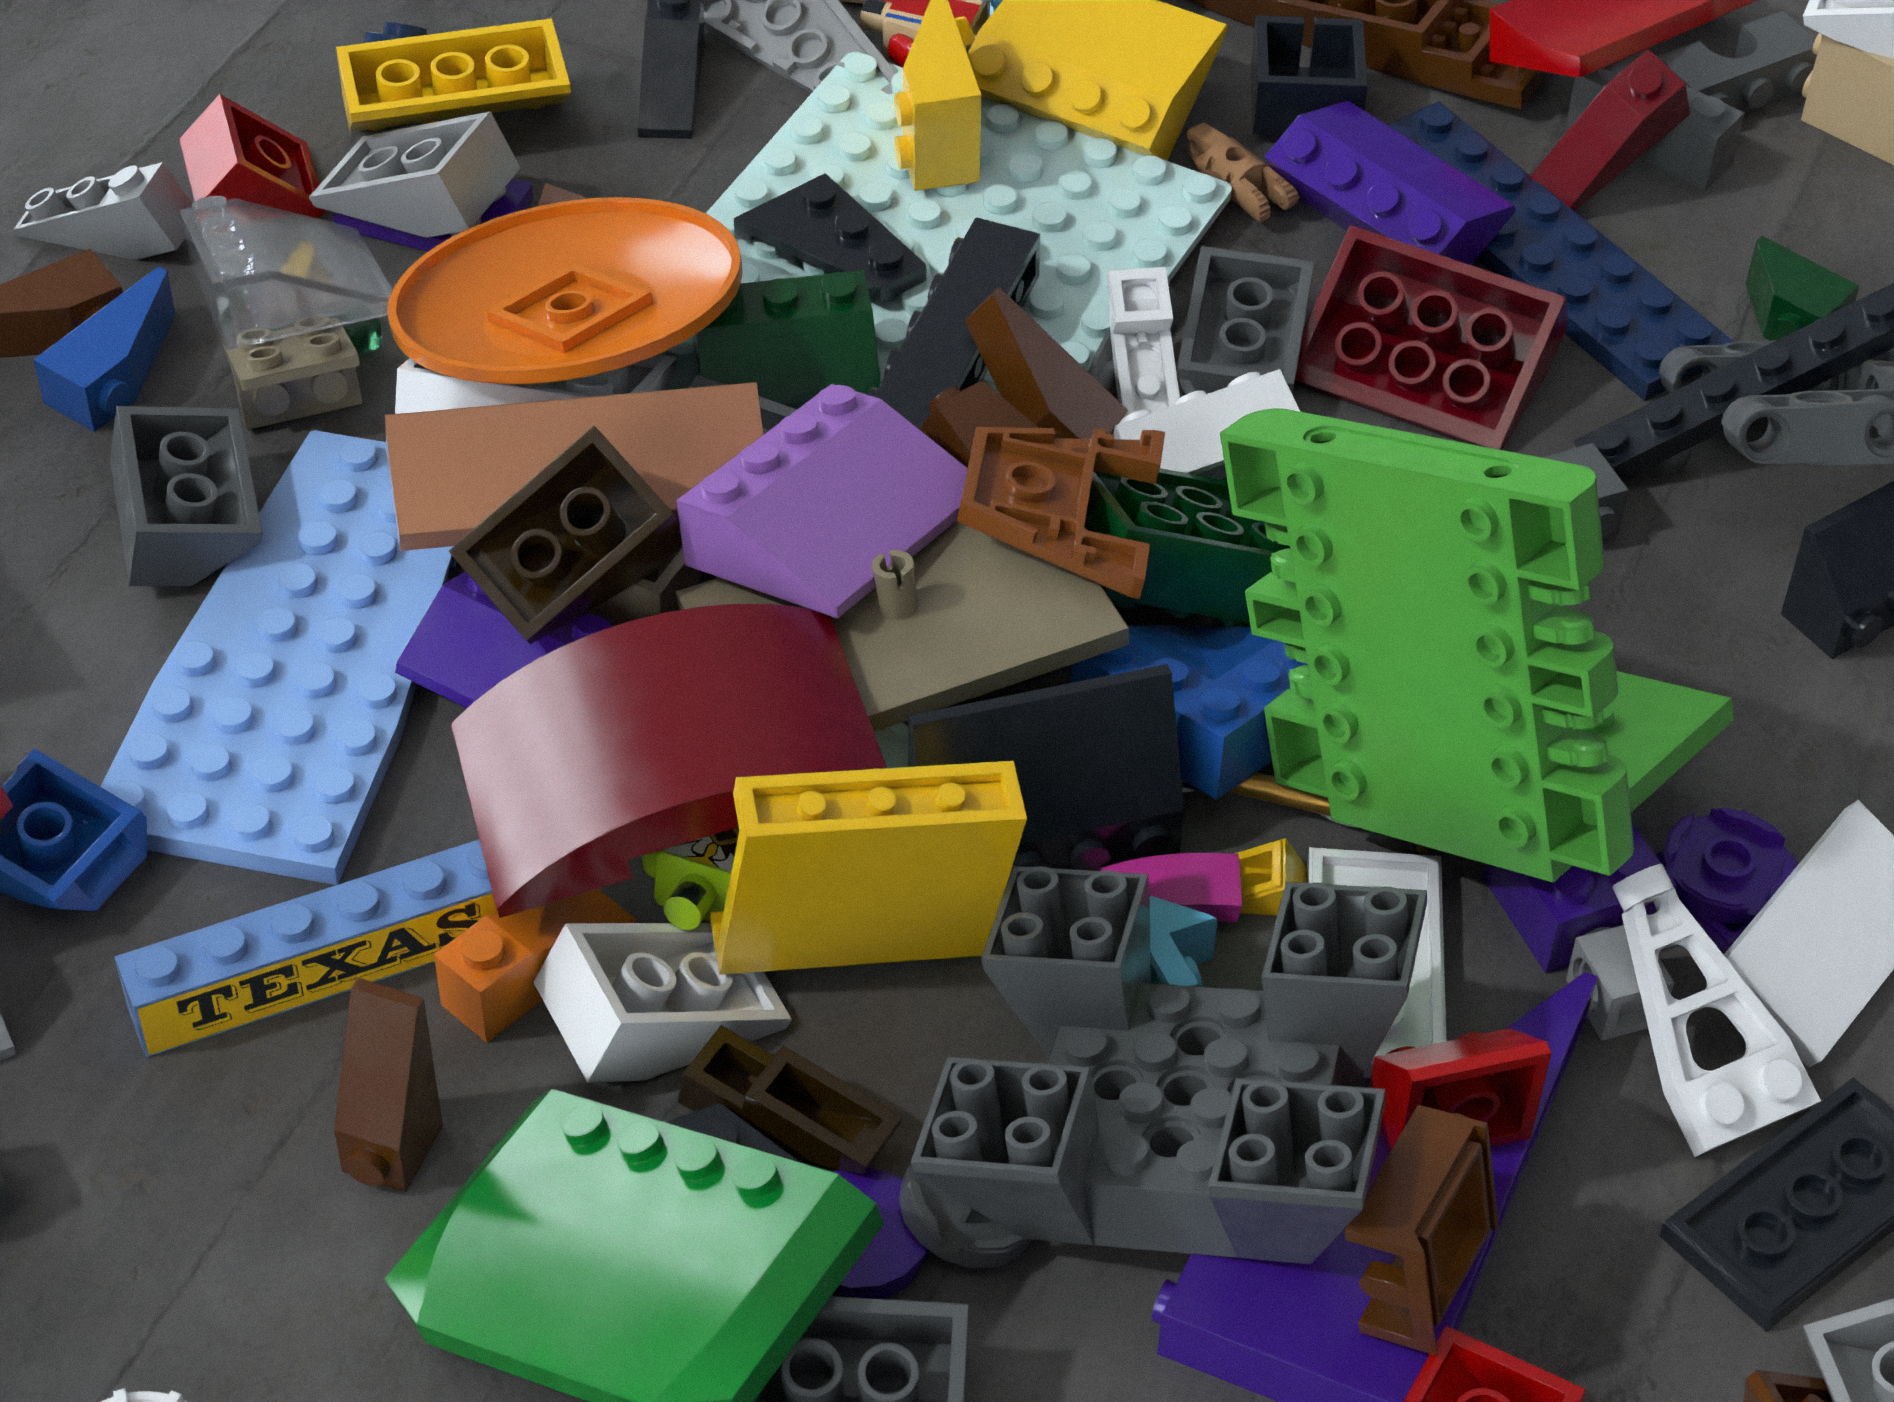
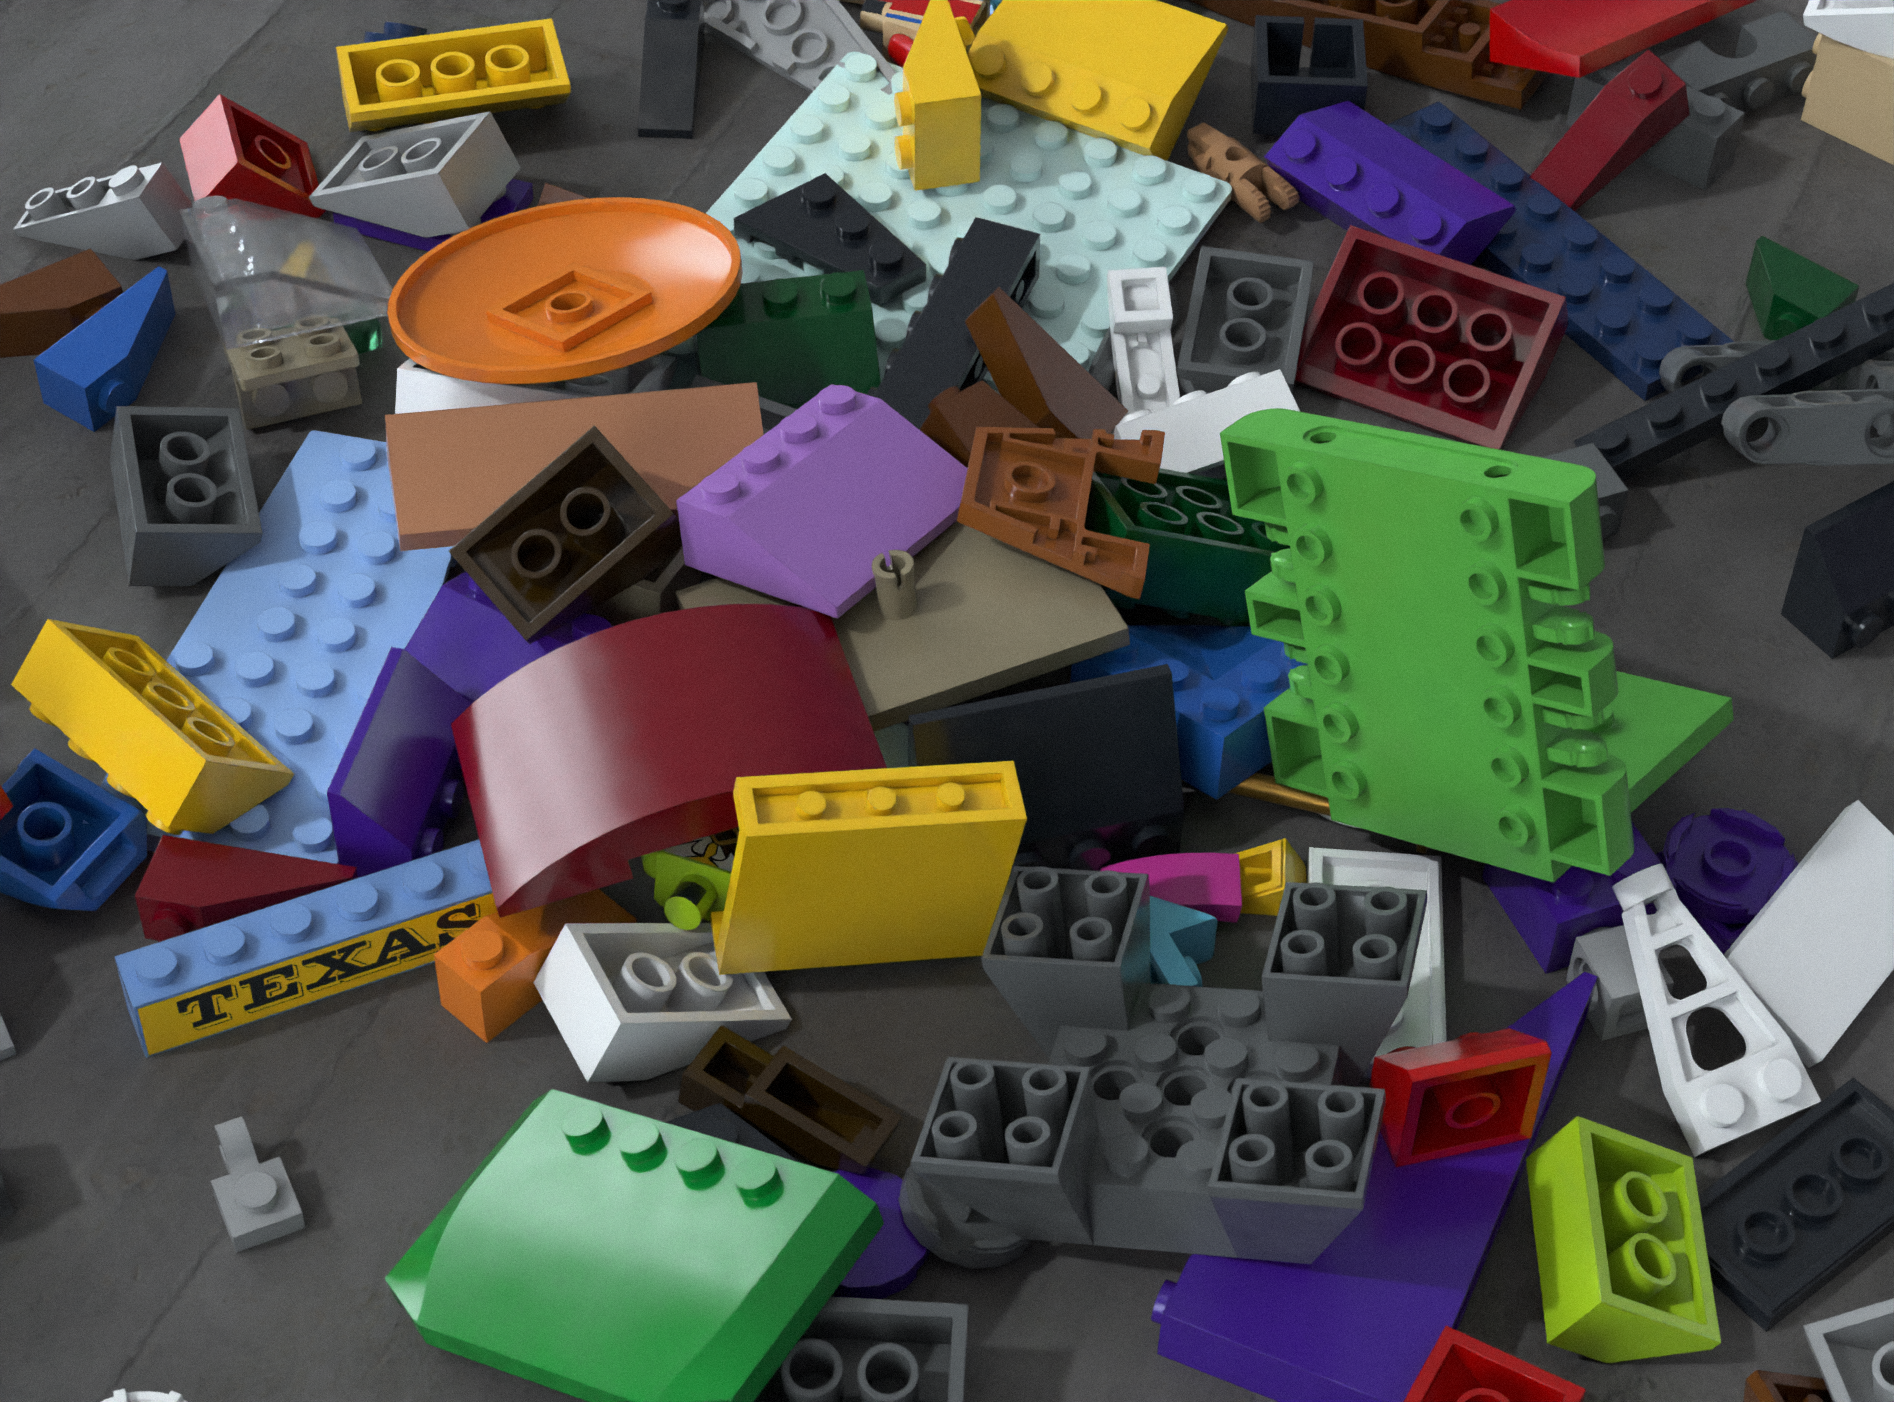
reddish brown slope [334,977,443,1192] -> none
reddish brown window [1344,1105,1499,1356] -> none
none -> yellow slope [11,619,294,835]
none -> dark red slope [135,835,358,942]
none -> light grey plate [211,1116,305,1253]
none -> dark purple slope [327,647,471,878]
none -> lime slope [1526,1116,1721,1363]

